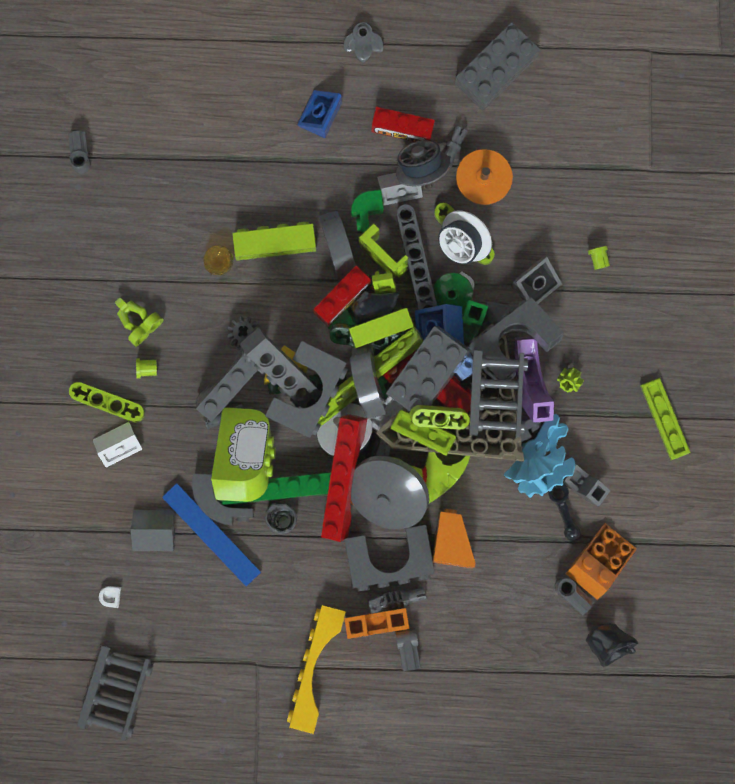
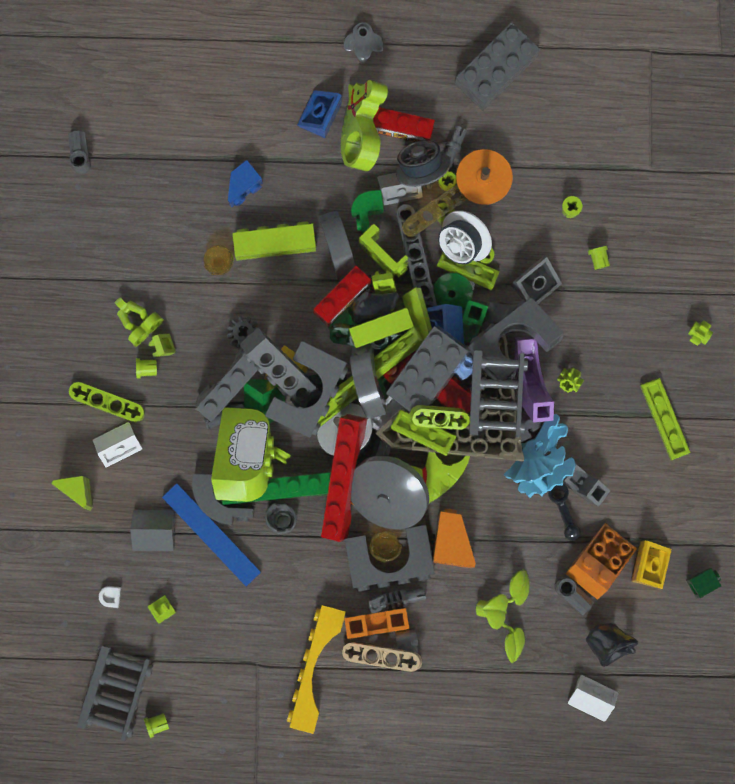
none -> lime slope [51,476,93,511]
none -> lime bush [143,713,169,738]
none -> lime tile [148,595,177,624]
none -> lime tile [149,334,176,357]
none -> blue slope [228,160,263,208]
none -> green slope [244,379,285,424]
none -> lime bush [275,447,291,465]
none -> lime animal [341,80,388,171]
none -> tan beam [342,642,422,672]
none -> clear yellow hair [369,531,402,563]
none -> clear yellow beam [402,185,467,237]
none -> lime tile [402,287,432,350]
none -> lime tile [437,252,500,290]
none -> lime bush [438,171,457,191]
none -> lime plant [476,568,530,663]
none -> lime bush [562,196,583,218]
none -> white panel [568,675,619,721]
none -> yellow slope [631,540,672,589]
none -> dark green brick [686,568,721,599]
none -> lime gear [688,320,713,346]

